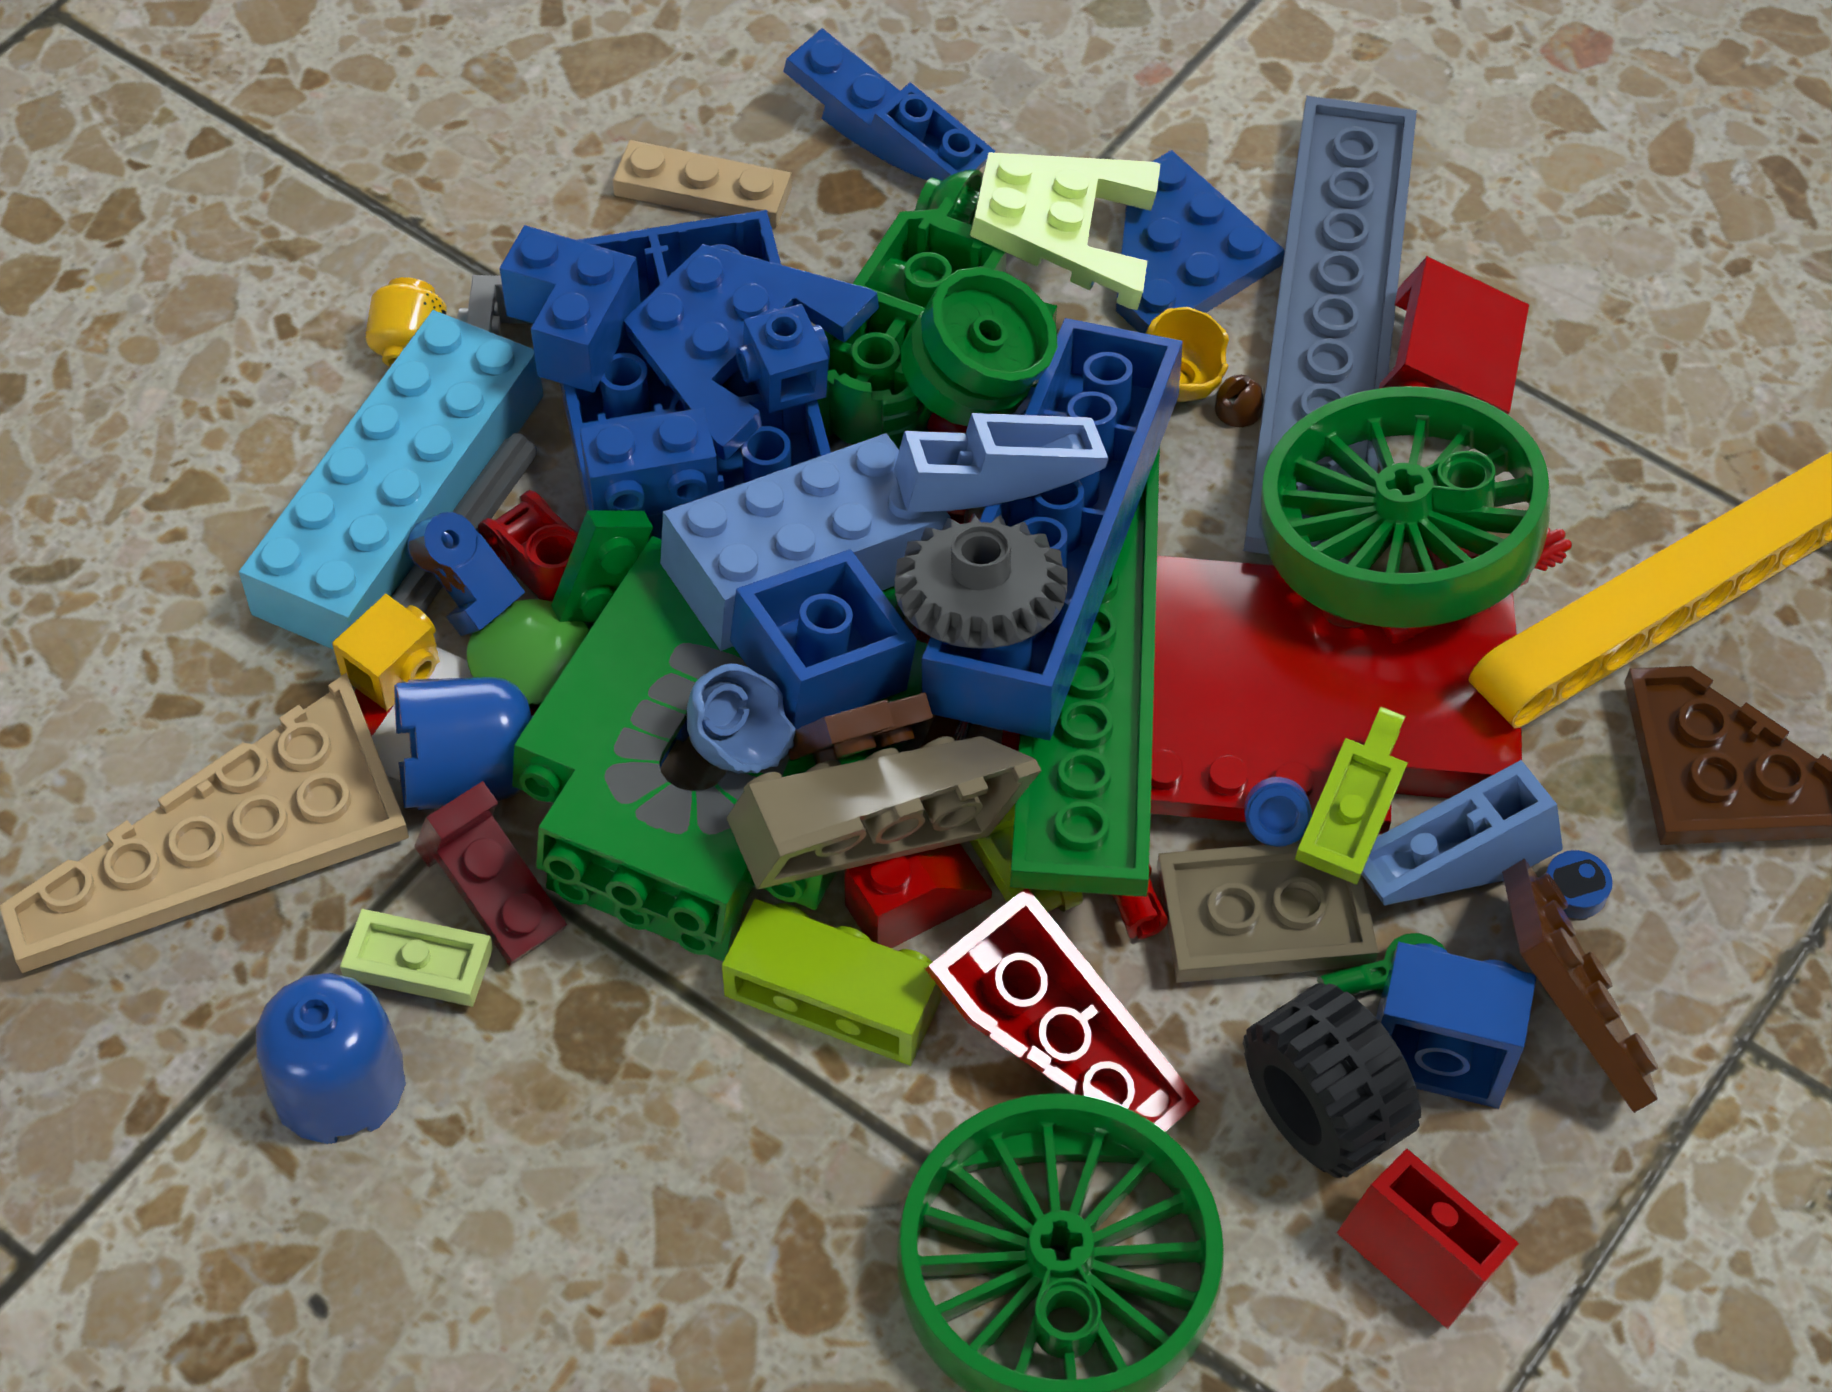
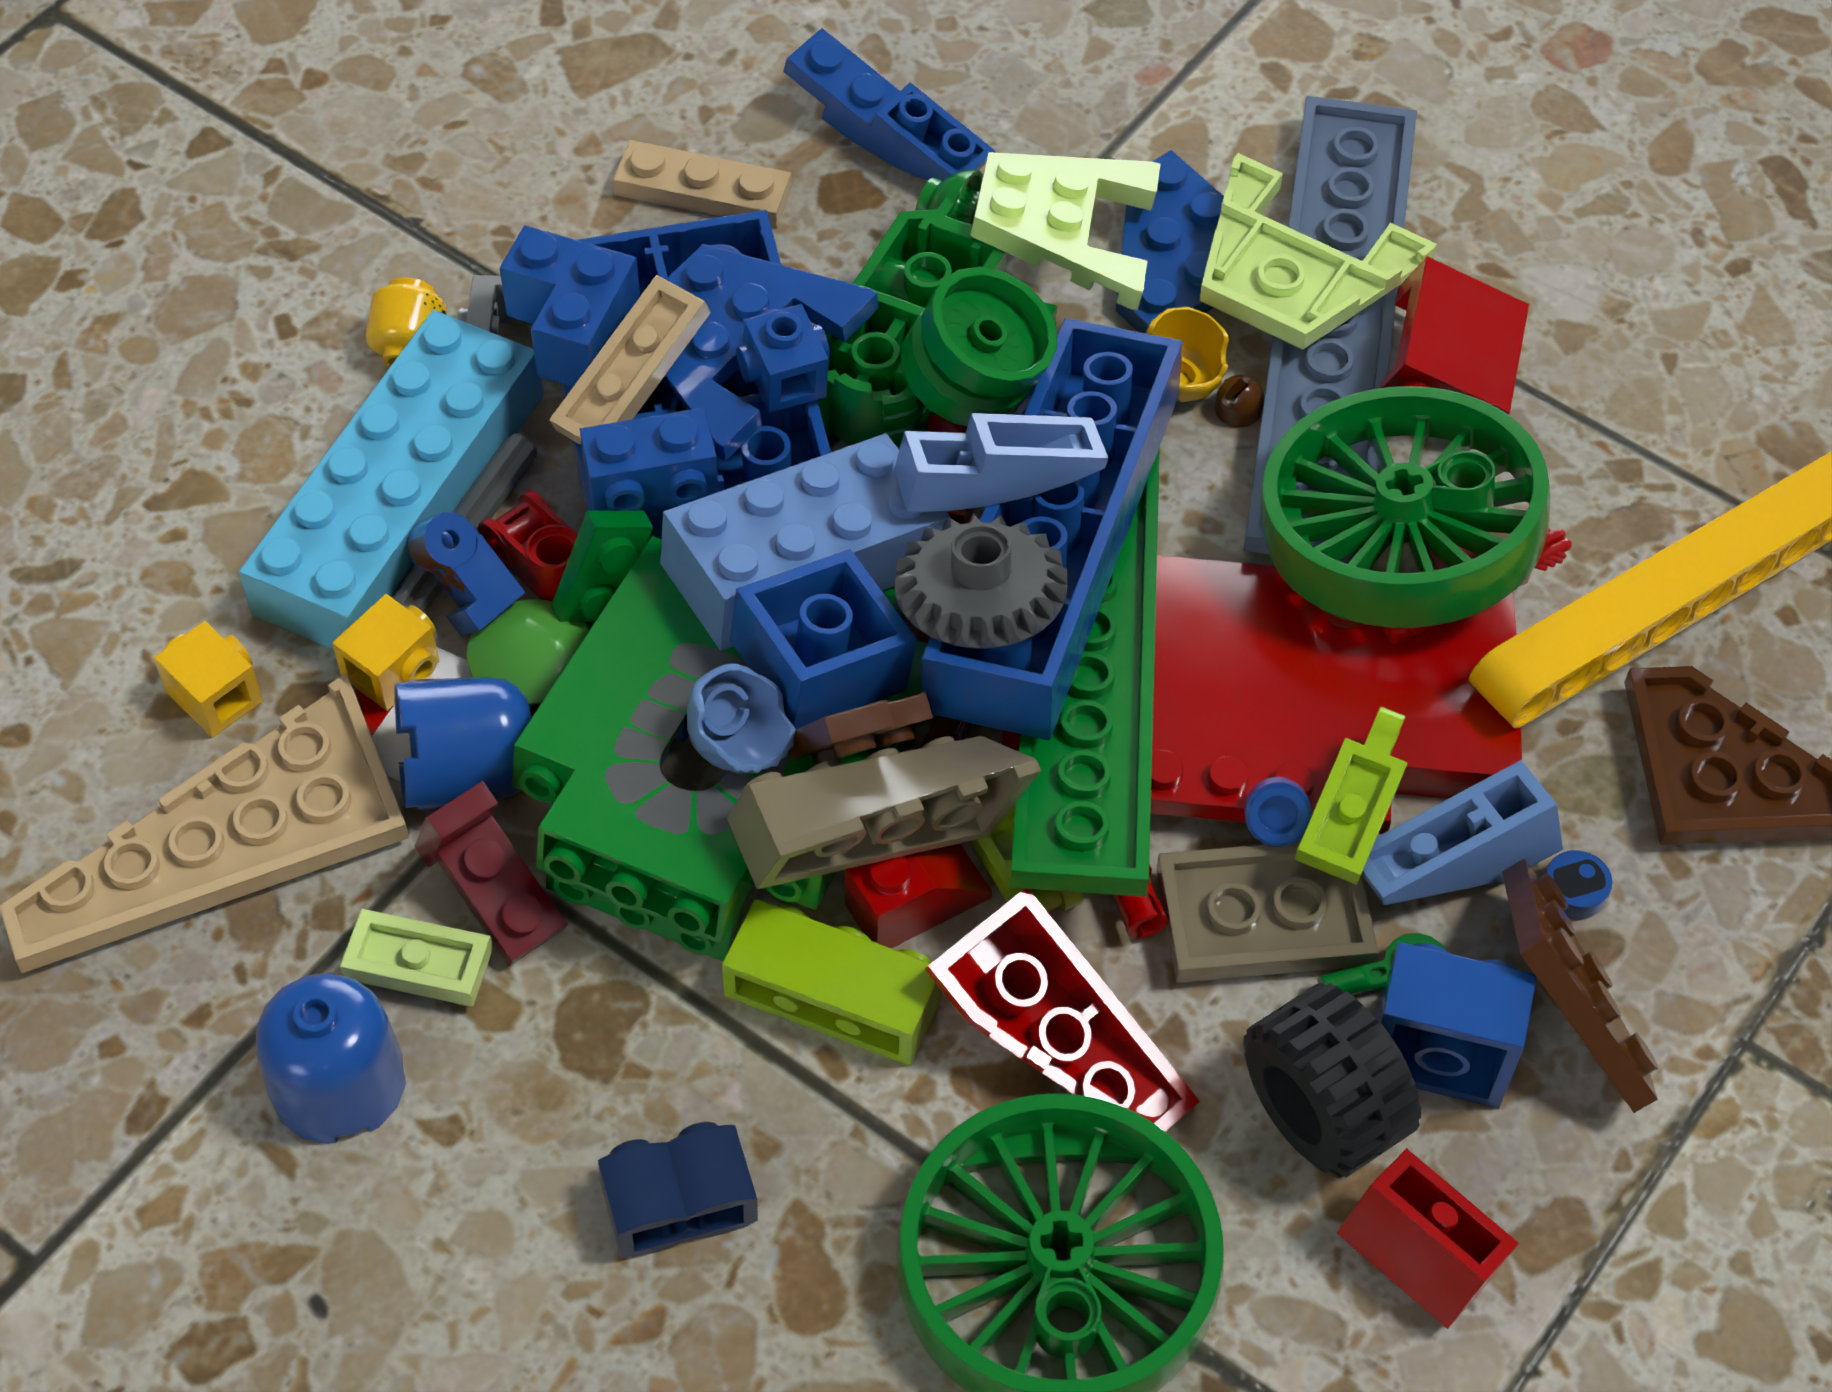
none -> yellow brick [153,621,263,738]
none -> tan plate [549,275,711,445]
none -> dark blue brick [598,1122,758,1257]
none -> yellowish green wing [1199,153,1437,349]

